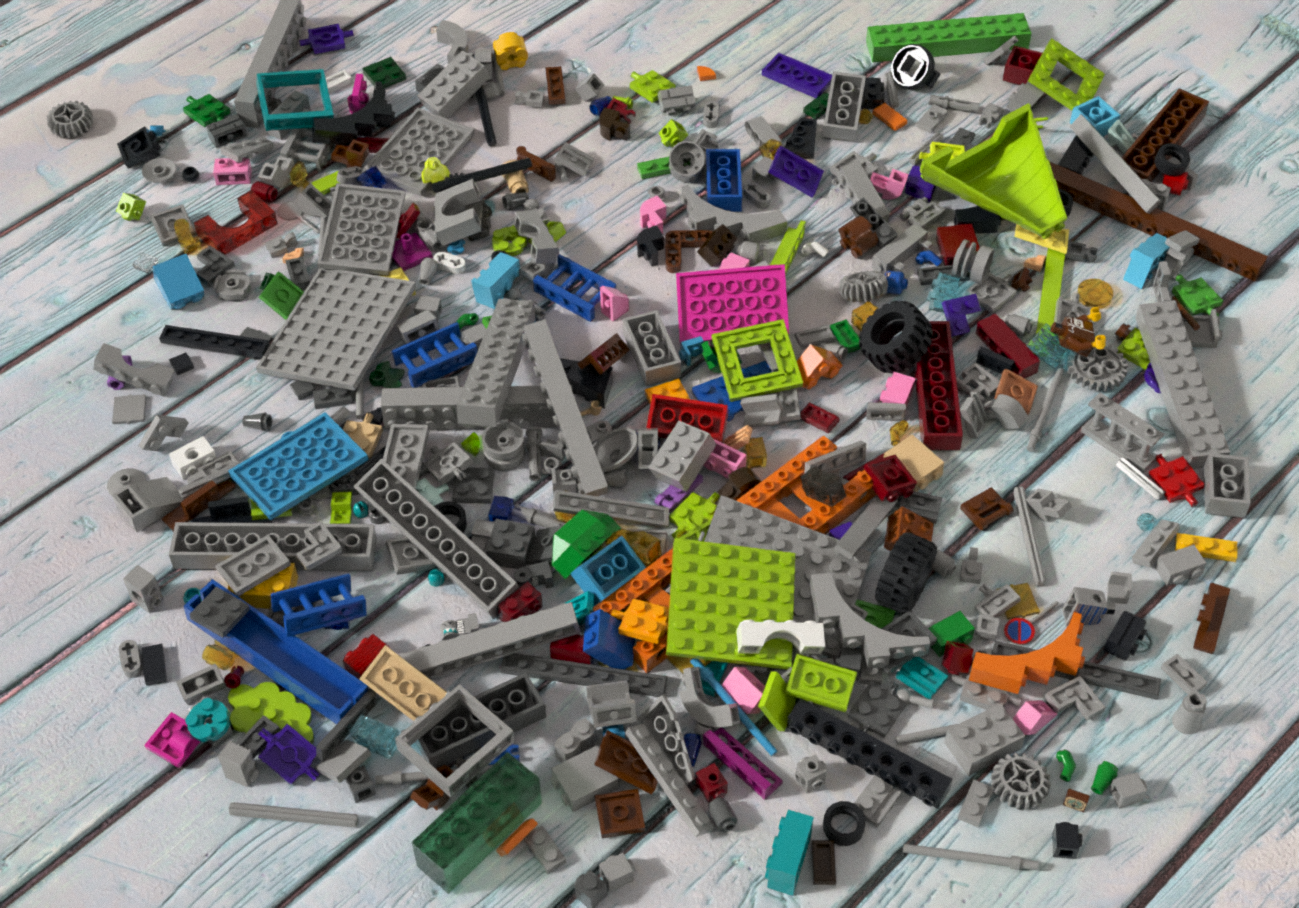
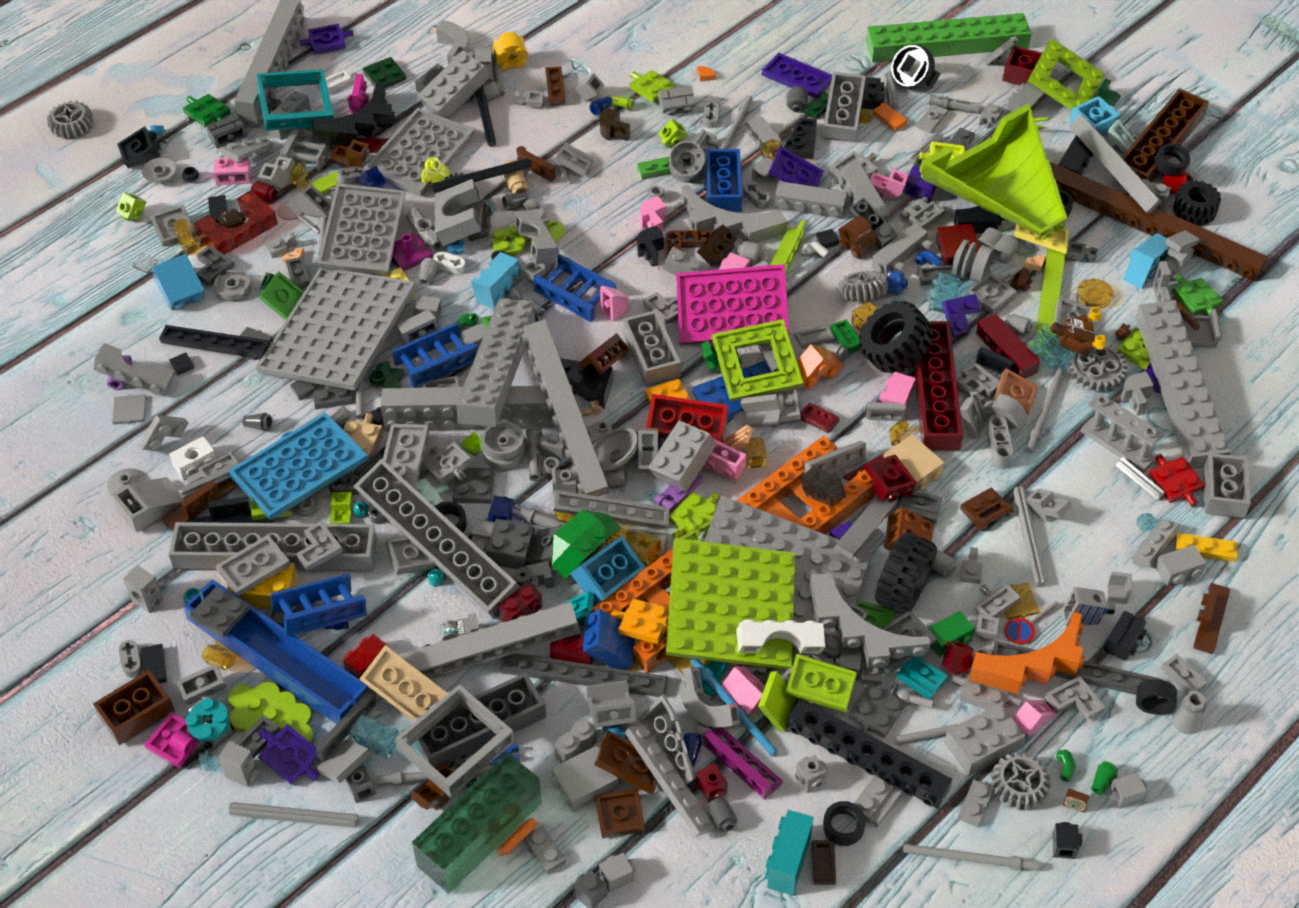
dark red pin [224,665,244,688] -> none
dark red plate [396,203,420,239] -> none
dark red plate [607,97,636,124] -> none
dark azure bracket [679,336,704,366] -> none
dark brown brick [717,467,762,501] -> none
none -> reddish brown brick [93,670,175,745]
none -> clear light blue plate [199,750,214,771]
none -> black tile [208,195,227,225]
none -> dark brown head [218,209,246,234]
none -> light grey plate [643,292,678,325]
none -> light grey brick [662,247,704,275]
none -> light grey bar [720,96,753,149]
none -> light grey brick [774,181,847,218]
none -> dark grey head [786,86,808,112]
none -> black tile [816,229,839,248]
none -> light grey brick [978,228,1019,263]
none -> light grey beam [987,414,1013,469]
none -> dark green panel [1097,78,1121,107]
none -> light grey brick [1121,372,1154,416]
none -> black tyre [1136,679,1178,715]
none -> black tyre [1173,180,1221,226]

